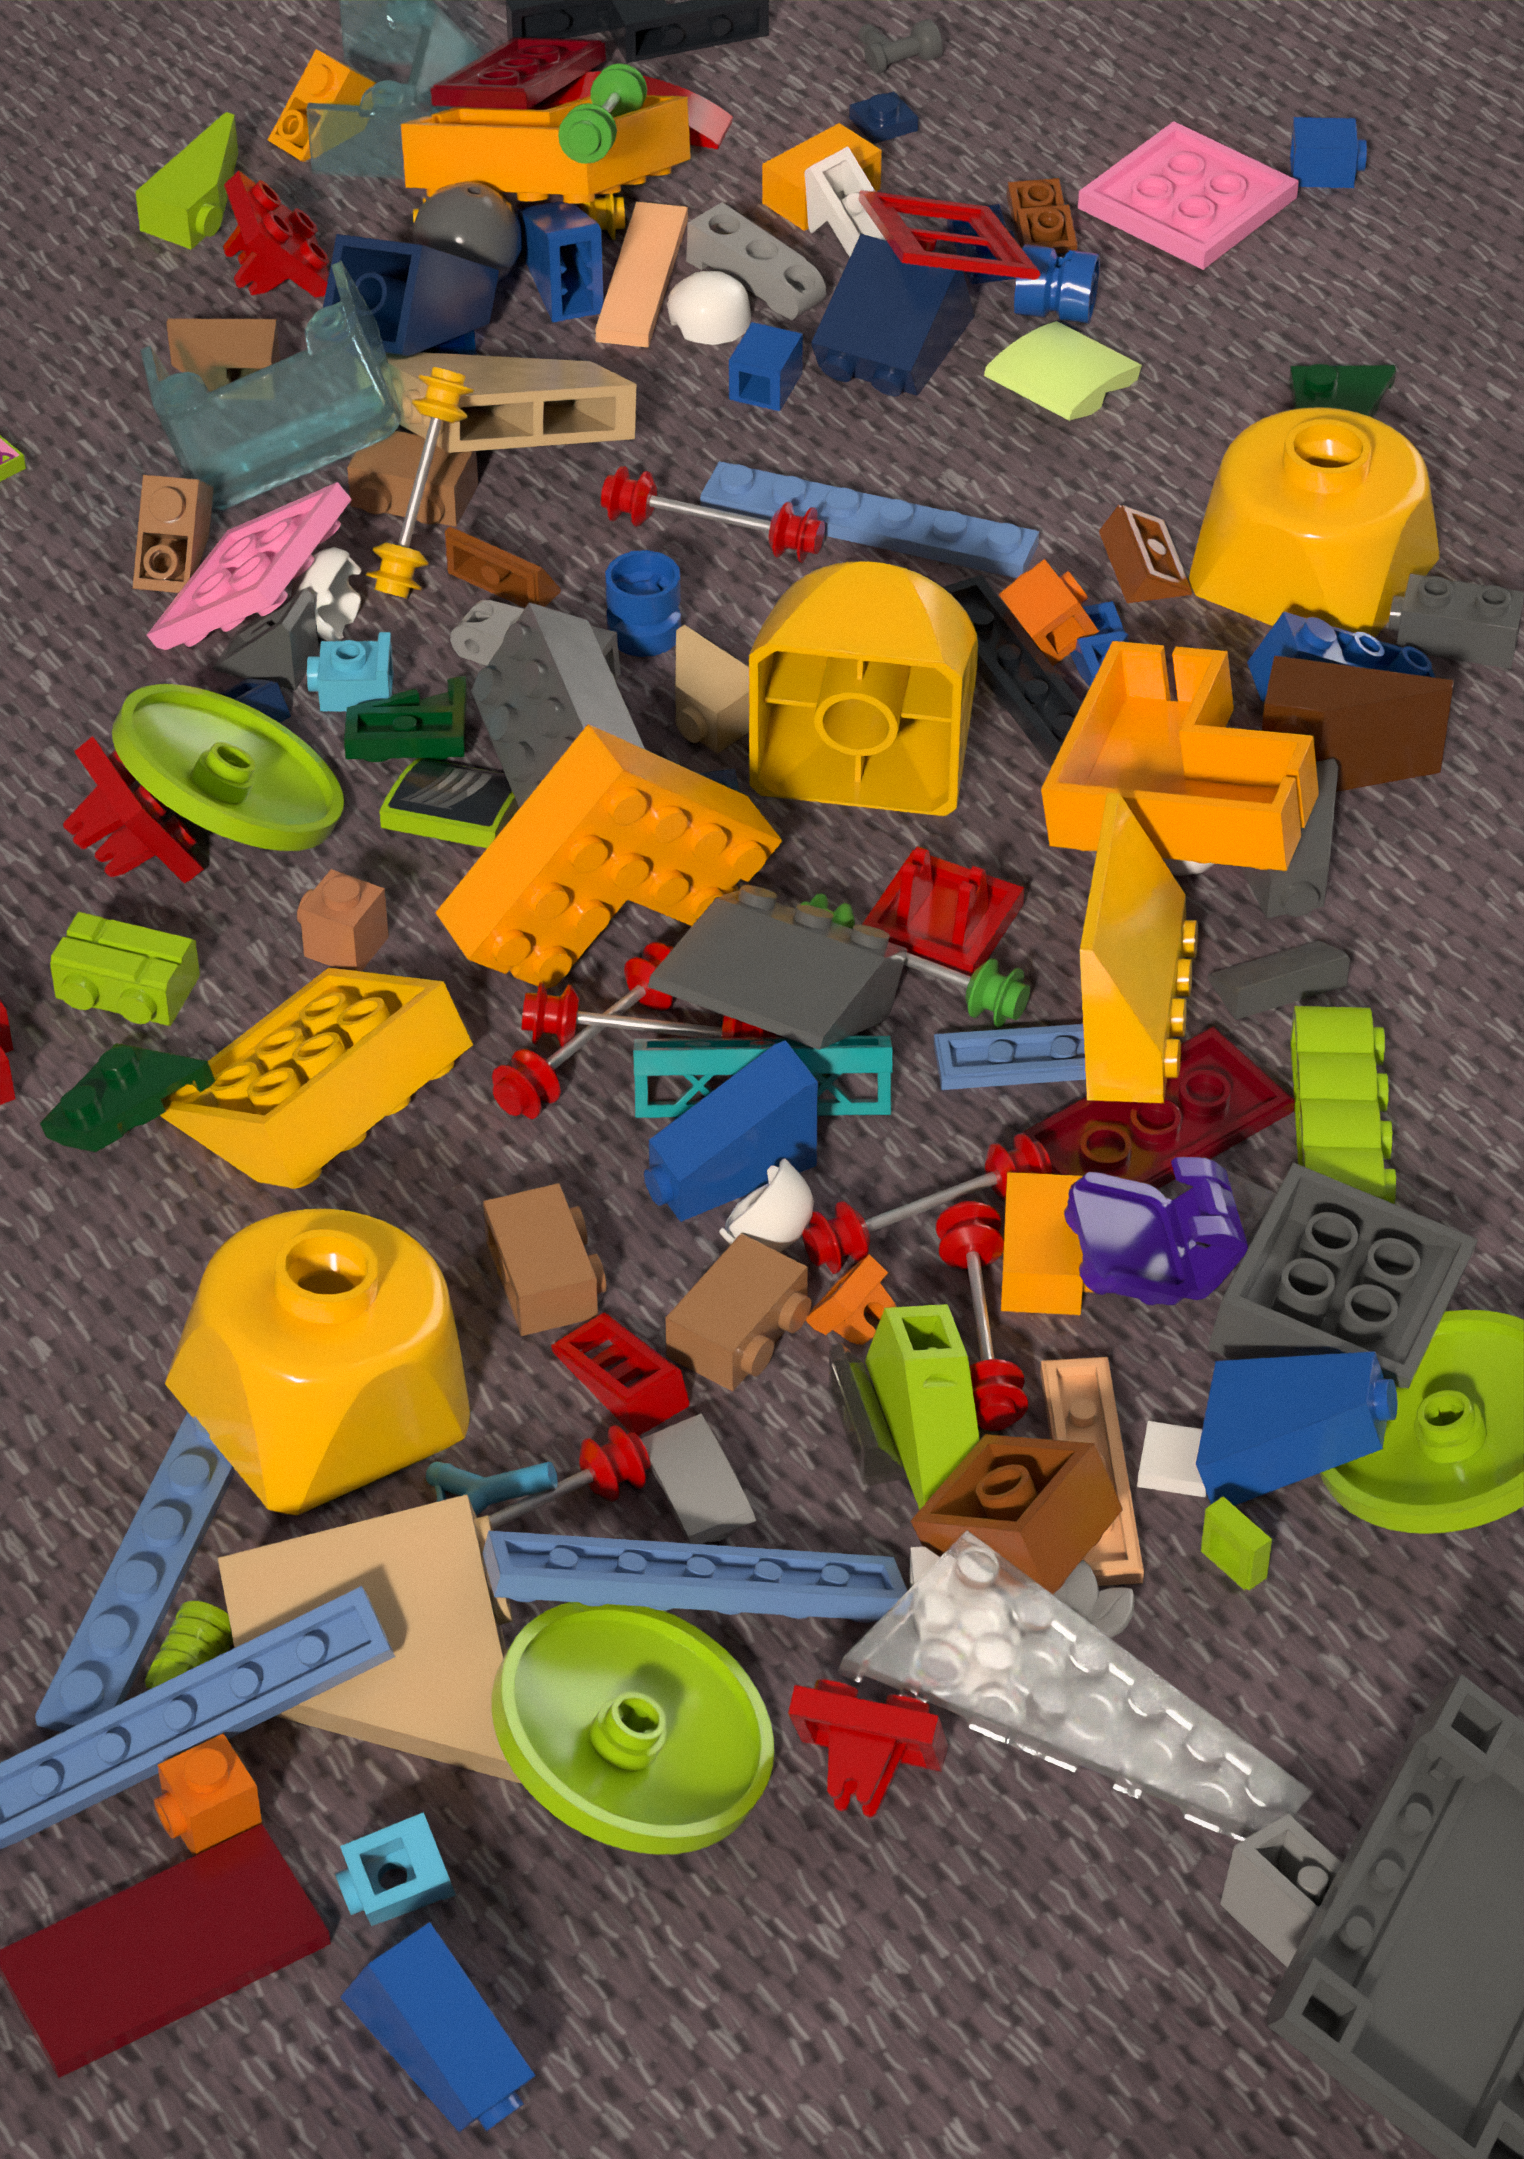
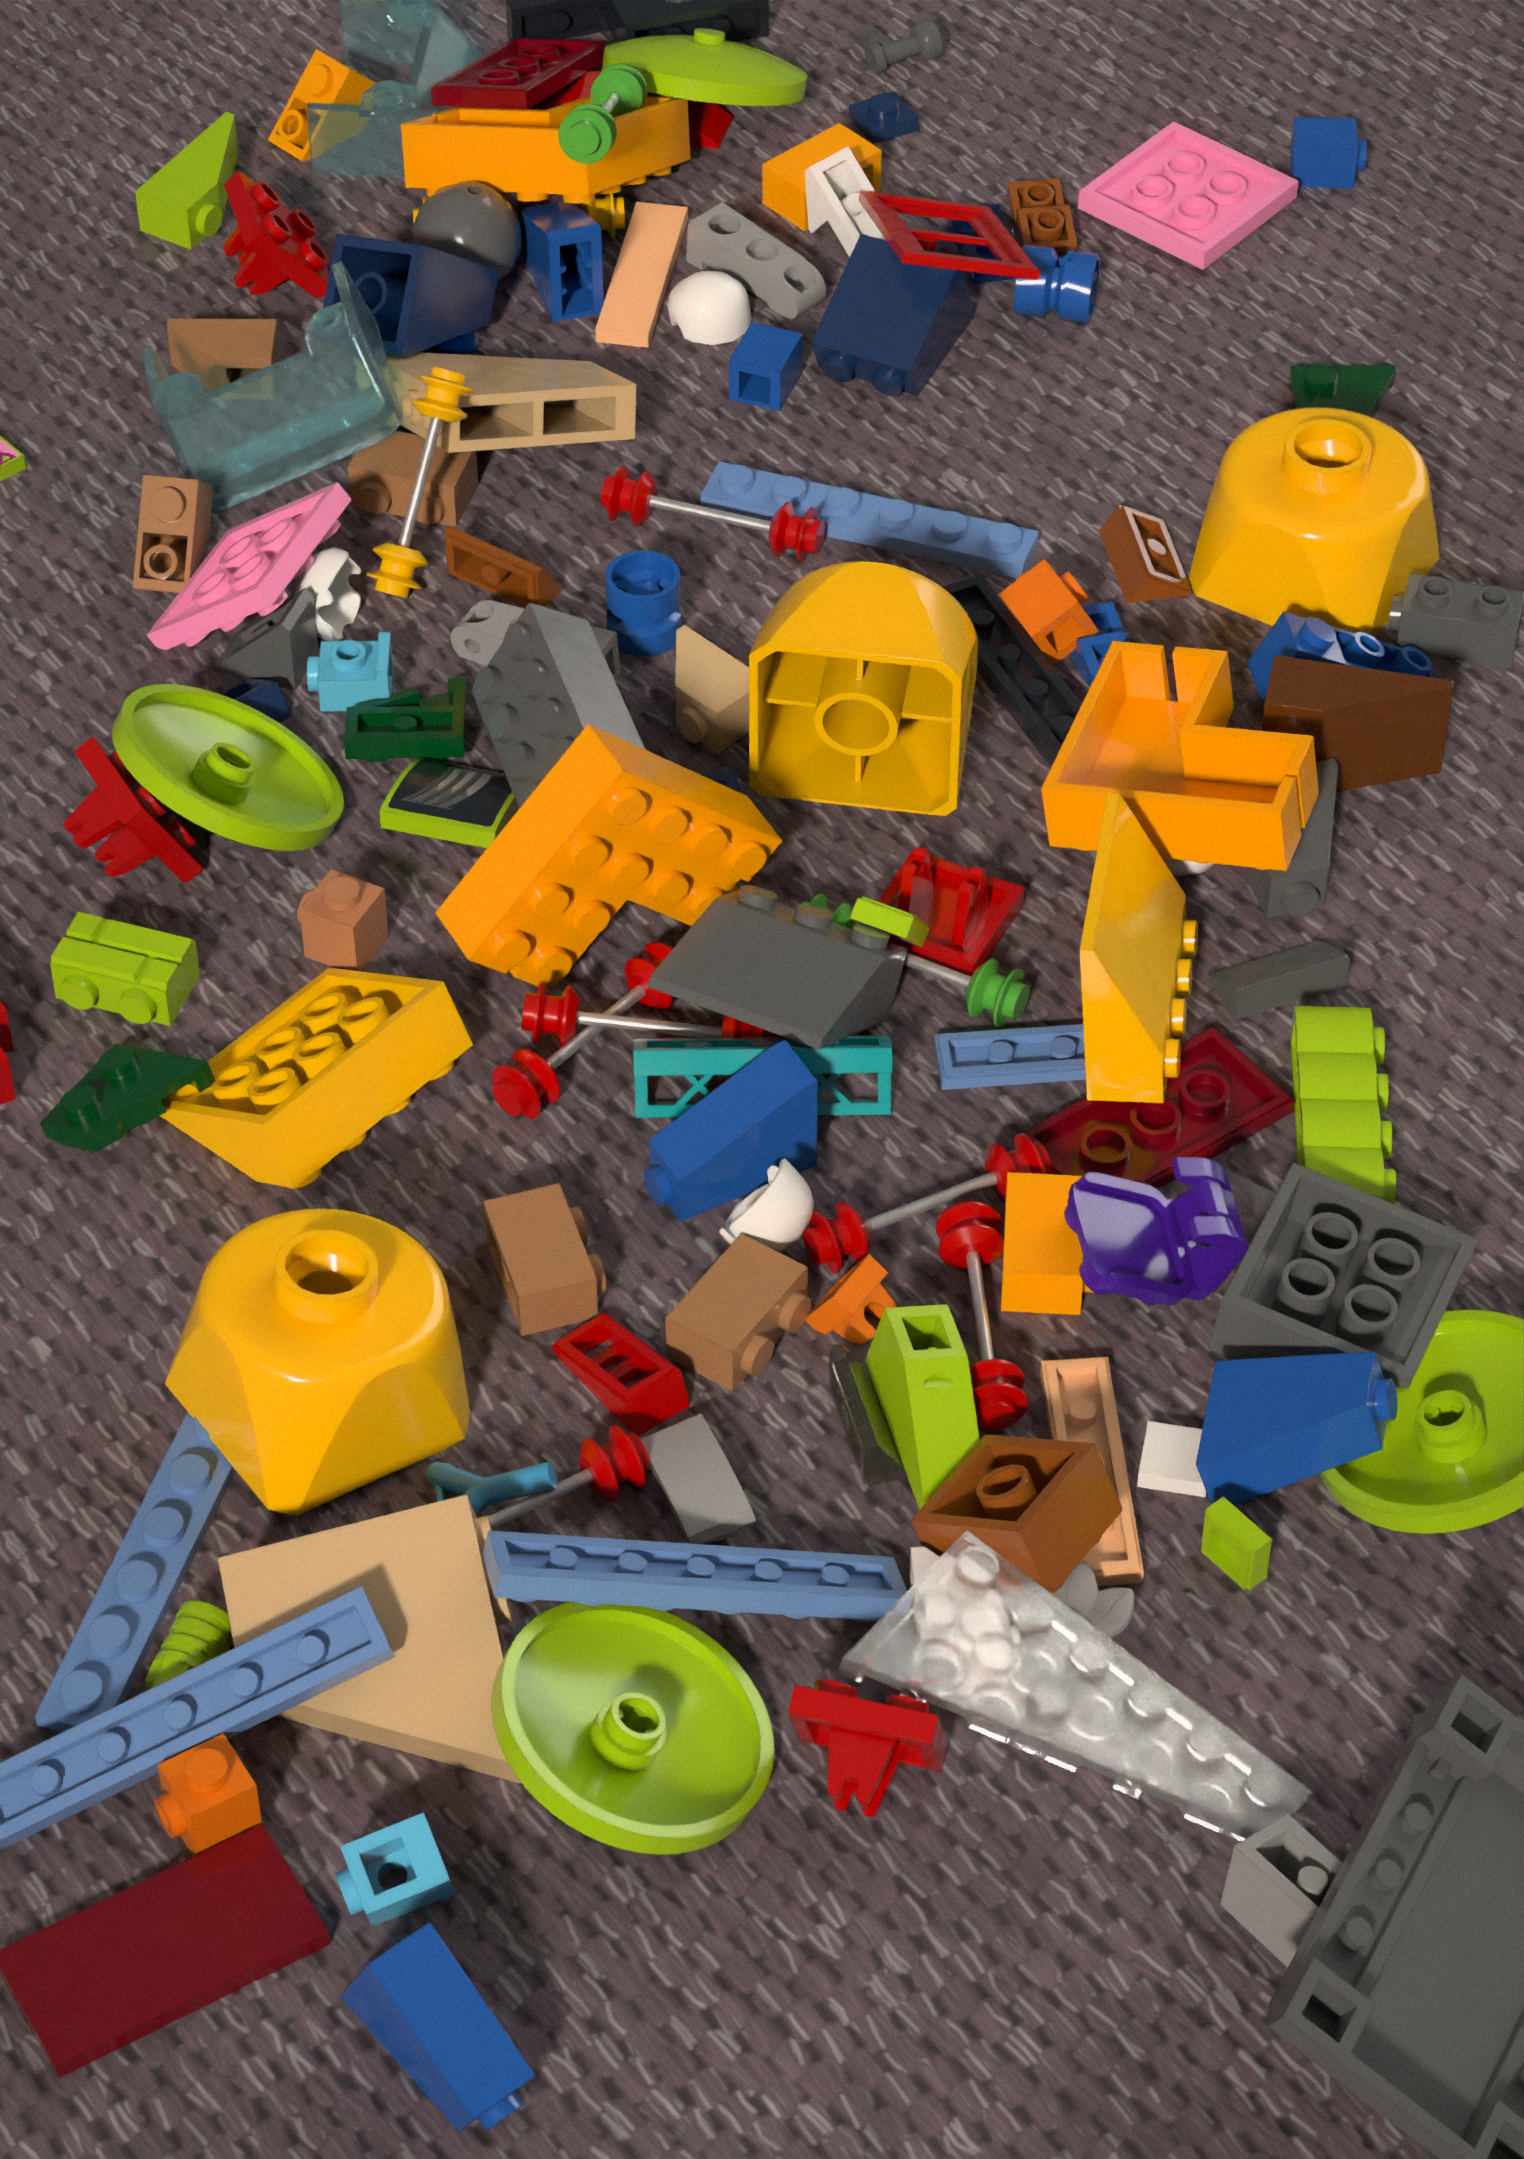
yellowish green slope [984,321,1142,421] -> none
none -> lime dish [602,28,807,106]
none -> lime tile [850,896,930,948]

